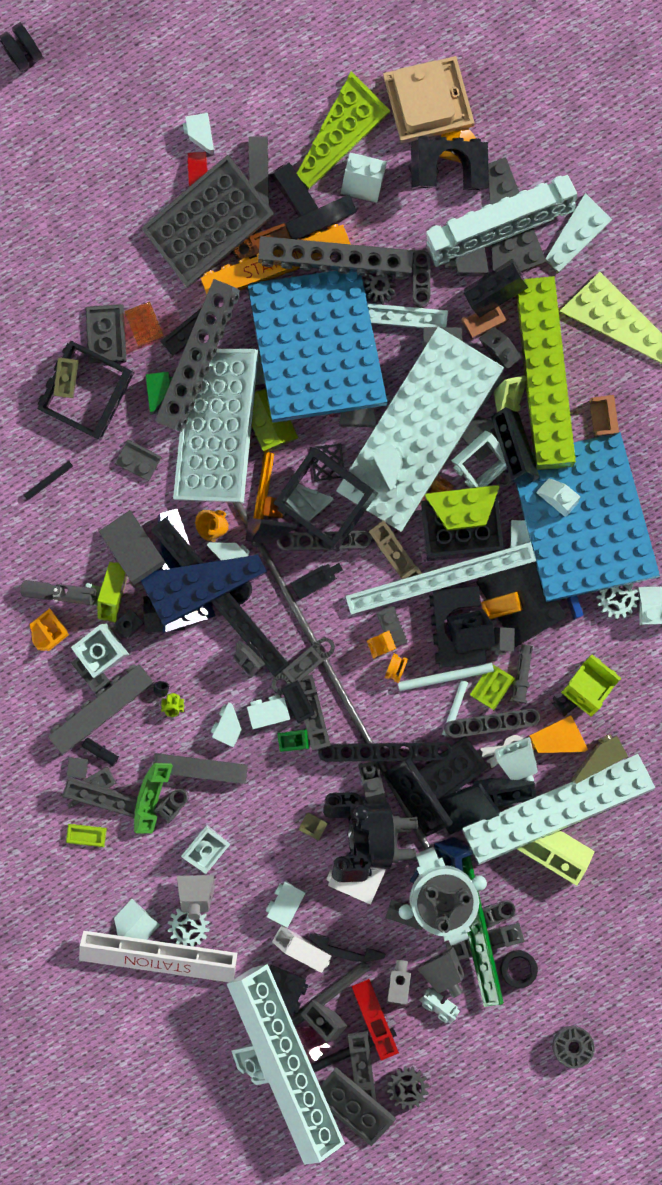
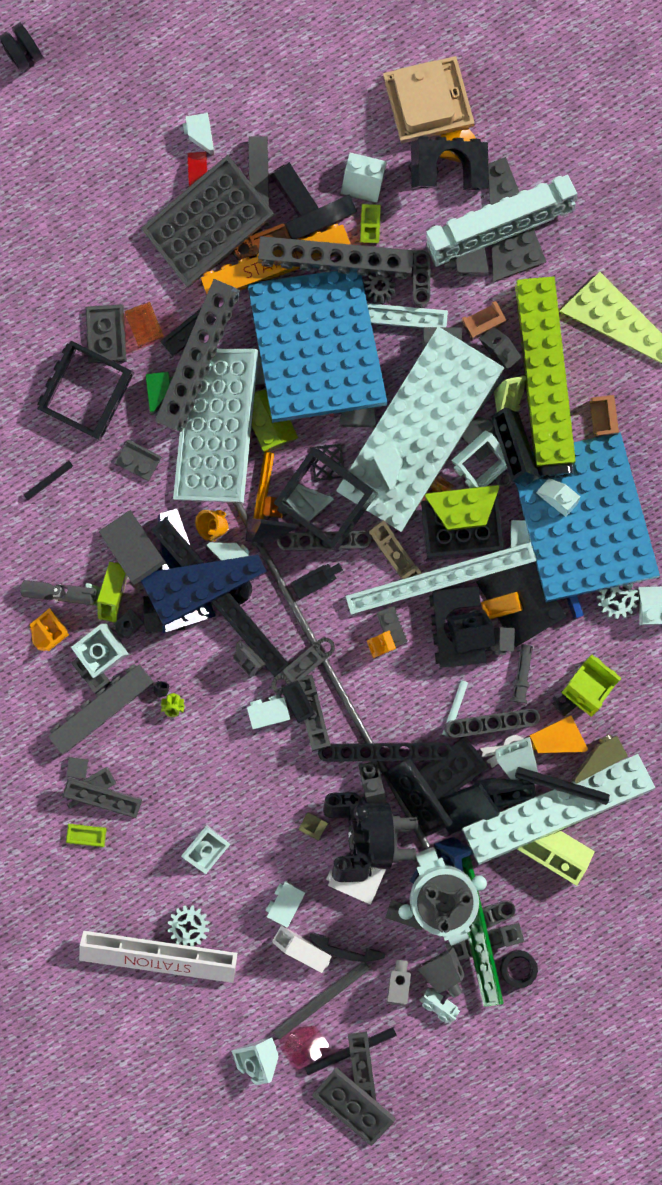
olive plate [53,357,78,399] -> none
black axle [82,738,119,767] -> none
light aqua slope [114,899,160,940] -> none
bright green slope [134,763,173,833] -> none
dark grey beam [153,753,248,784] -> none
dark grey piece [154,788,189,824] -> none
light grey torso [177,875,215,920] -> none
light aqua slope [211,703,242,747] -> none
light aqua brick [227,964,345,1165] -> none
black plate [269,965,308,1017] -> none
green slope [277,729,309,752] -> none
lime wing [297,71,390,190] -> none
dark grey slope [301,1000,348,1042] -> none
red slope [352,979,399,1061] -> none
light orange wheel [384,653,408,683] -> none
dark grey gear [387,1066,429,1110] -> none
light aqua piece [398,663,494,691] -> none
black slope [464,259,529,318] -> none
lime plate [470,665,515,711] -> none
light aqua wing [546,193,612,273] -> none
dark grey wheel [552,1025,595,1069] -> none
none -> lime slope [360,204,381,243]
none -> black axle [515,767,610,805]
none -> black beam [537,464,574,479]

